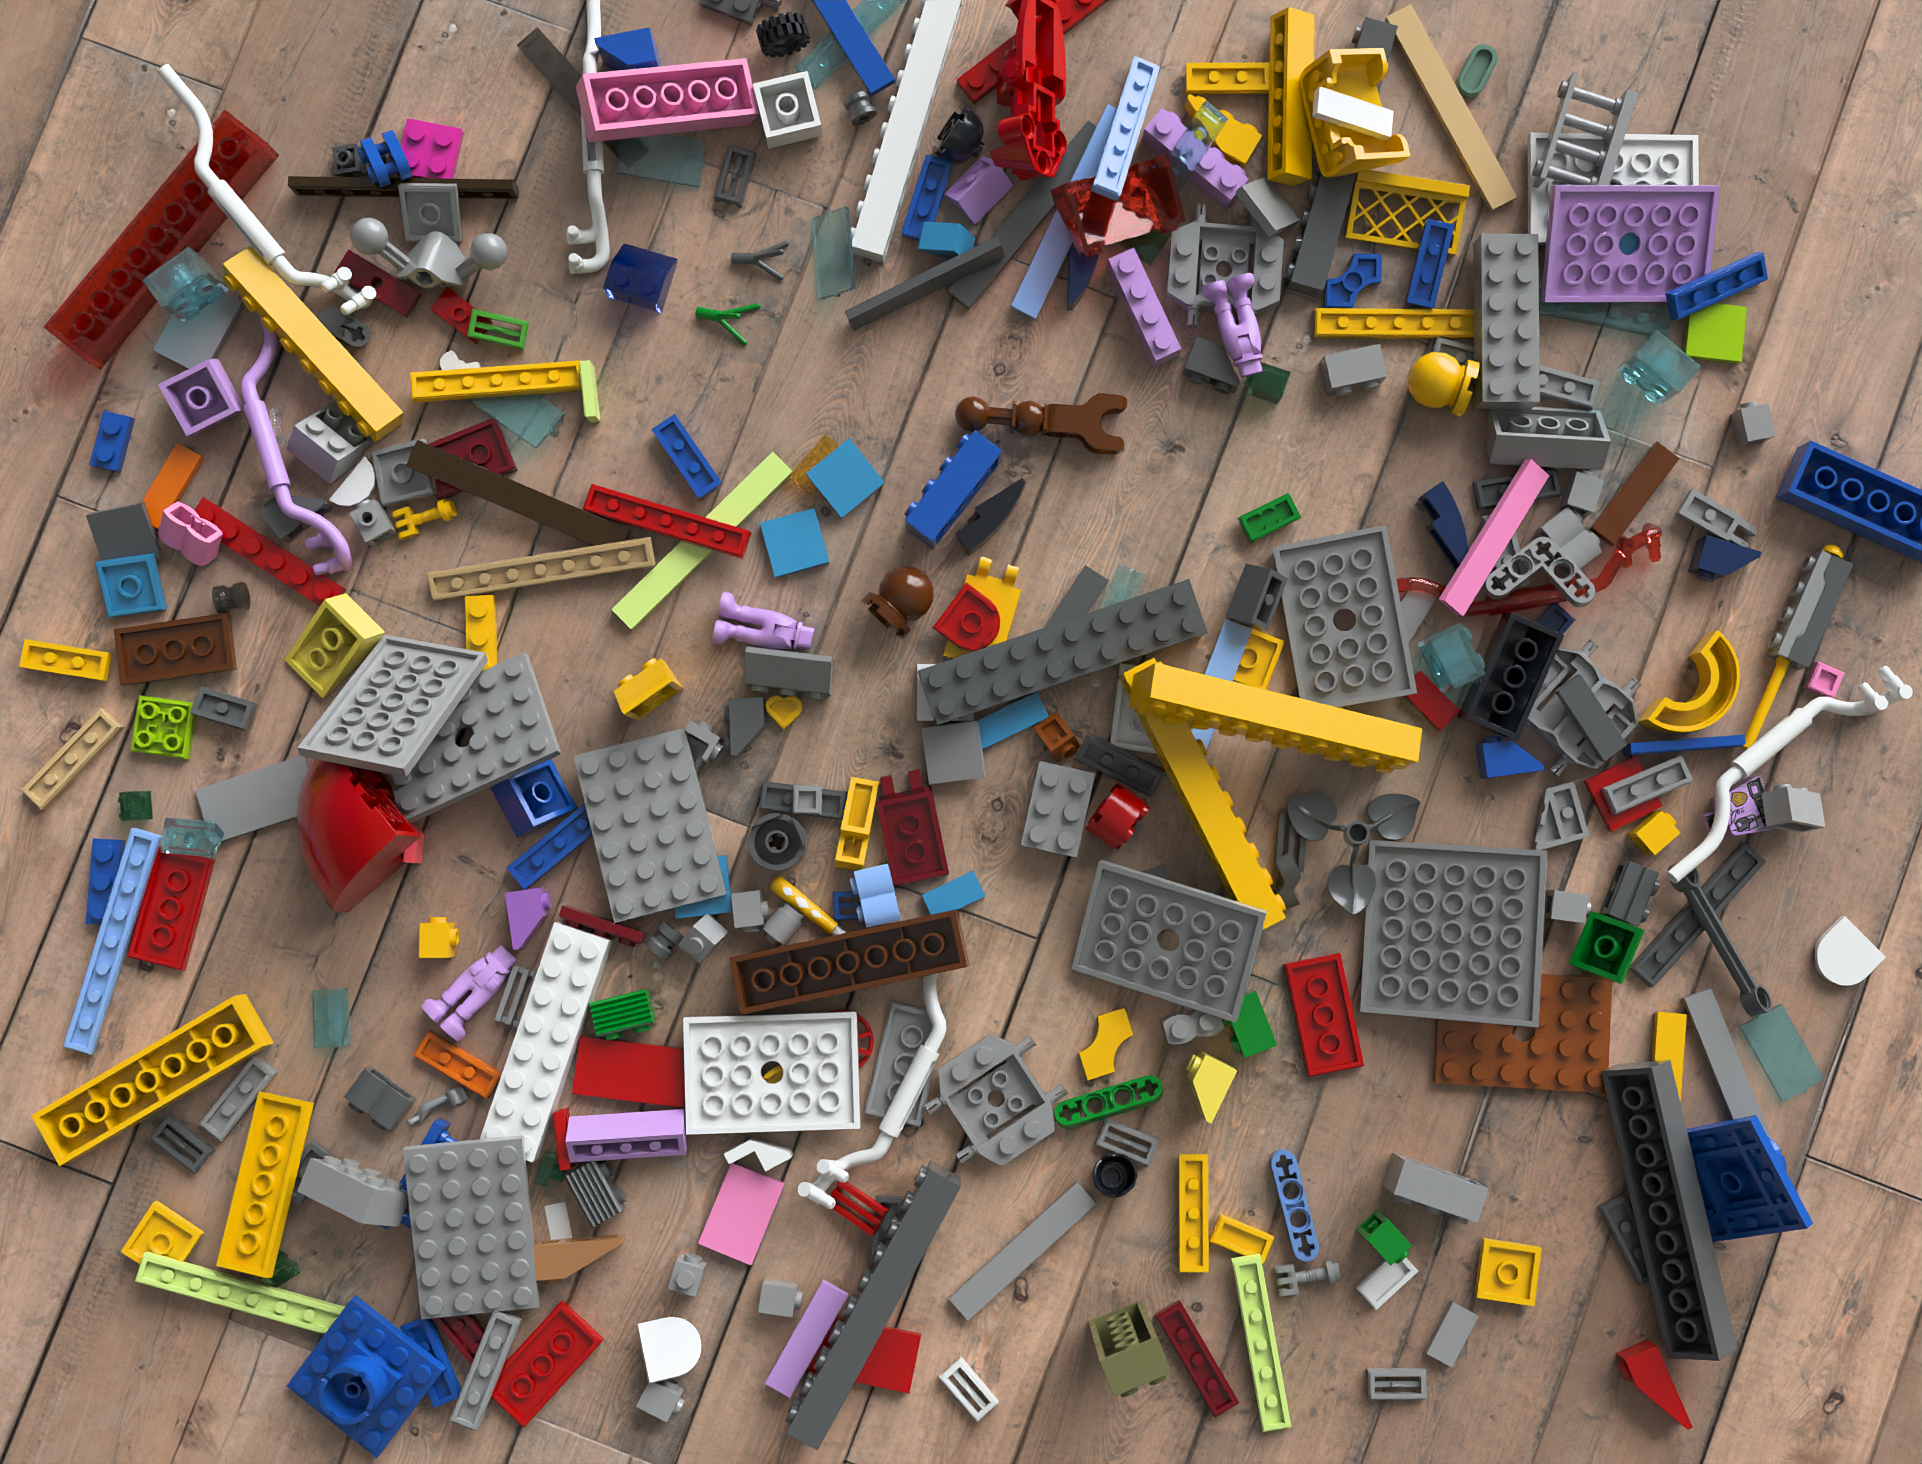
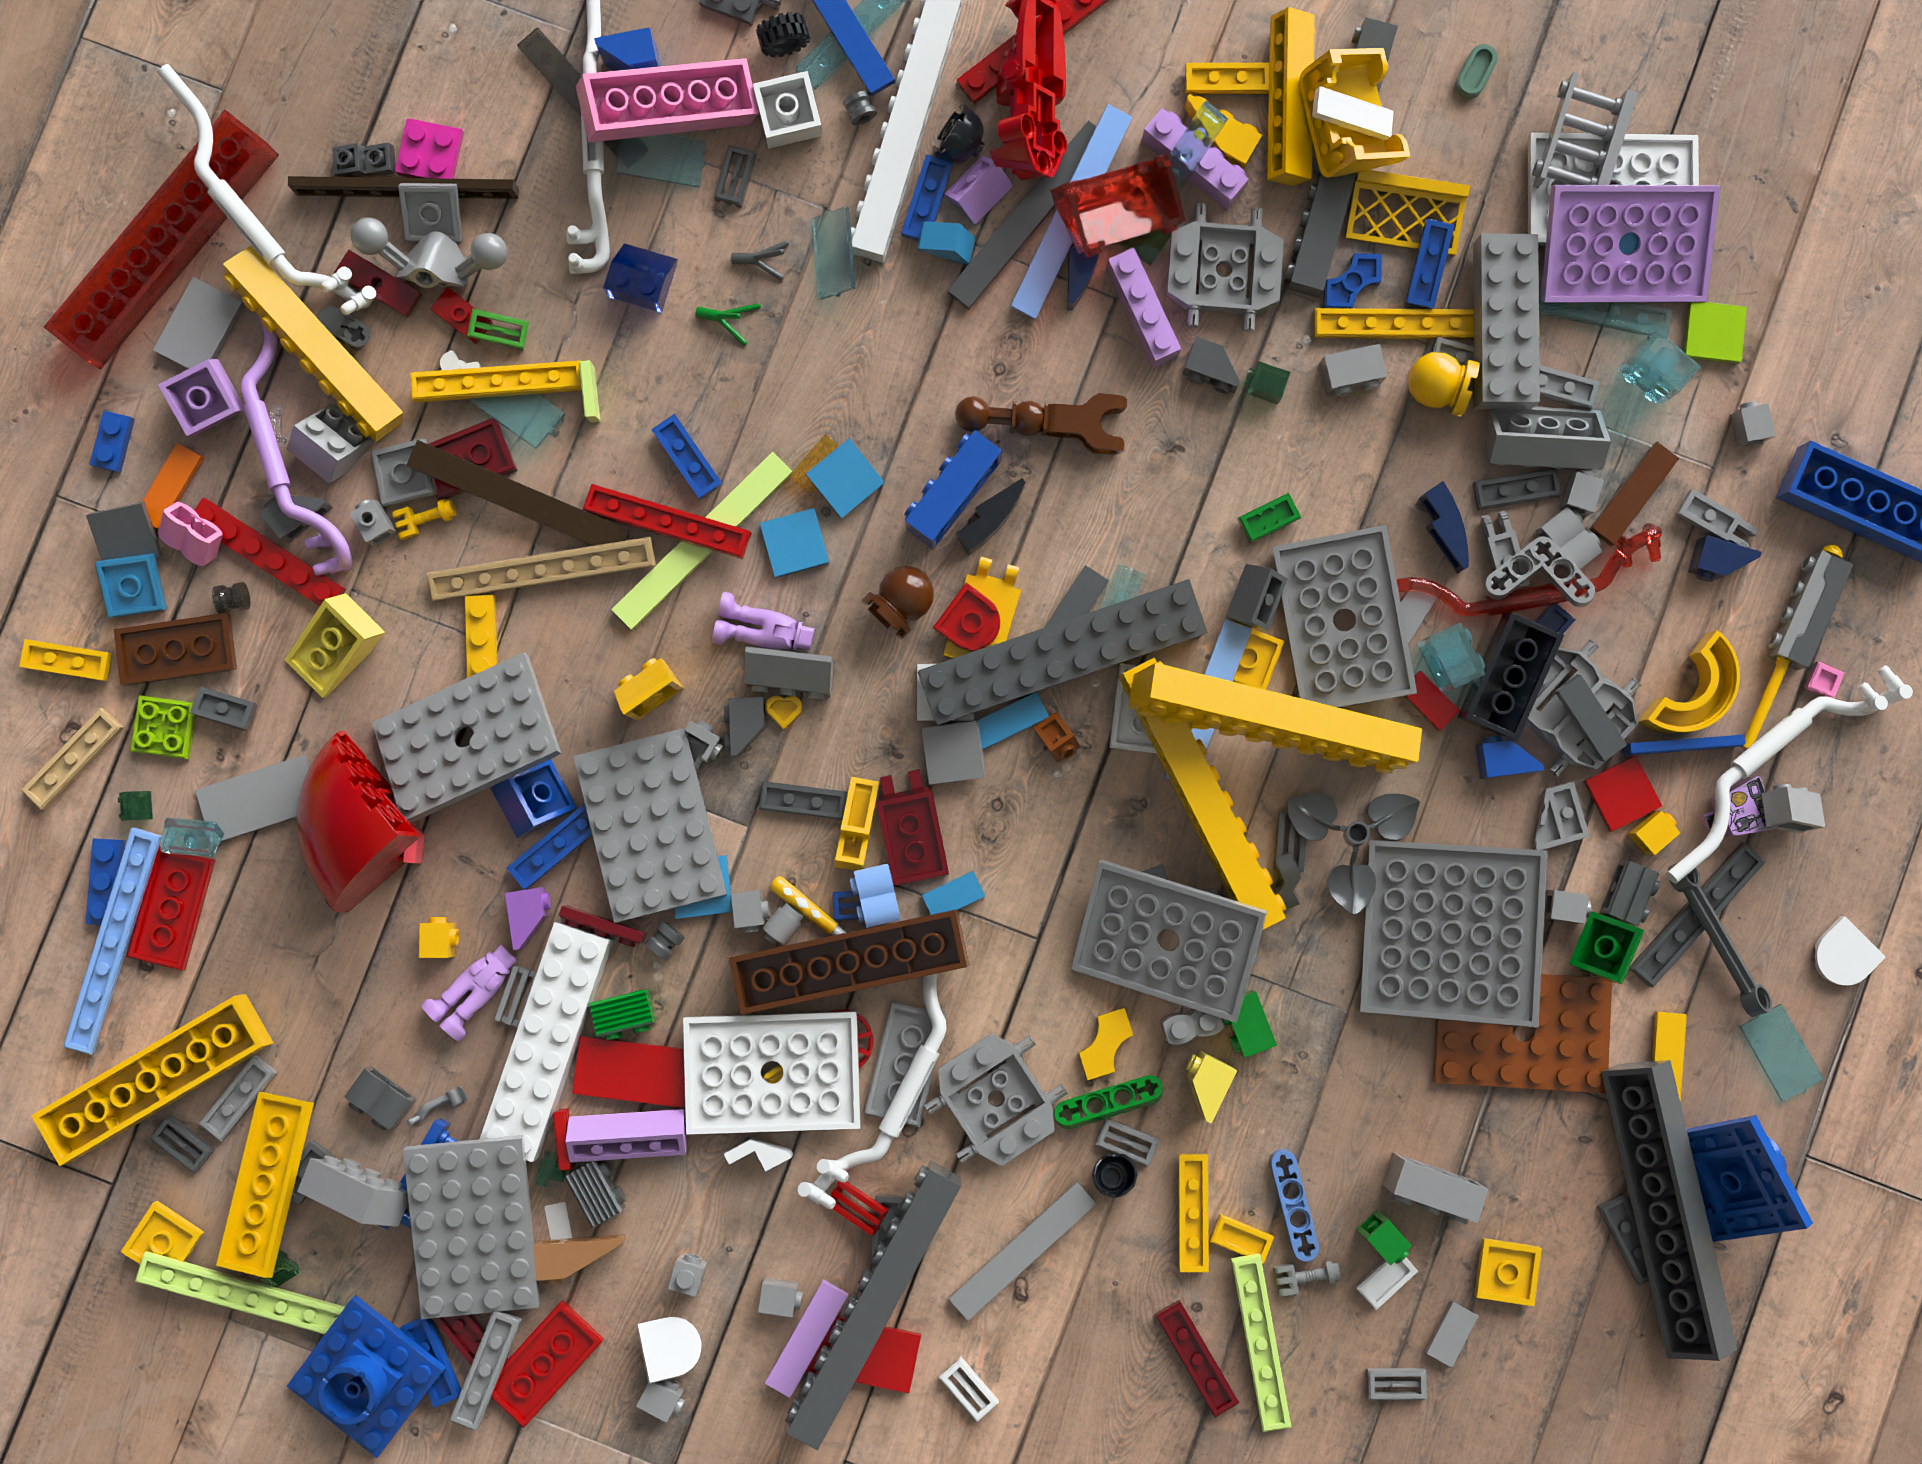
clear light blue brick [142,247,229,322] -> none
light grey plate [297,634,488,777] -> none
clear light blue slope [312,988,350,1047] -> none
white tile [329,457,377,507] -> none
blue brick [357,130,413,188] -> none
orange tile [413,1030,502,1099] -> none
light grey brick [678,913,729,964] -> none
bright pink tile [698,1162,785,1265] -> none
dark grey brick [748,813,808,871] -> none
light grey tile [793,785,823,815] -> none
dark grey tile [845,237,1005,331] -> none
light grey brick [1020,761,1095,858] -> none
dark grey tile [1075,732,1165,797] -> none
red brick [1085,782,1150,850] -> none
olive brick [1088,1299,1172,1397] -> none
light blue tile [1091,56,1160,201] -> none
lavender piece [1202,273,1263,378] -> none
light grey tile [1235,176,1300,237] -> none
red tile [1283,953,1365,1077] -> none
tan tile [1384,4,1517,213] -> none
bright pink tile [1439,459,1549,616] -> none
light grey tile [1601,755,1694,815] -> none
red slope [1616,1339,1693,1430] -> none
blue tile [1665,252,1768,321] -> none
light grey tile [1681,988,1772,1139] -> none

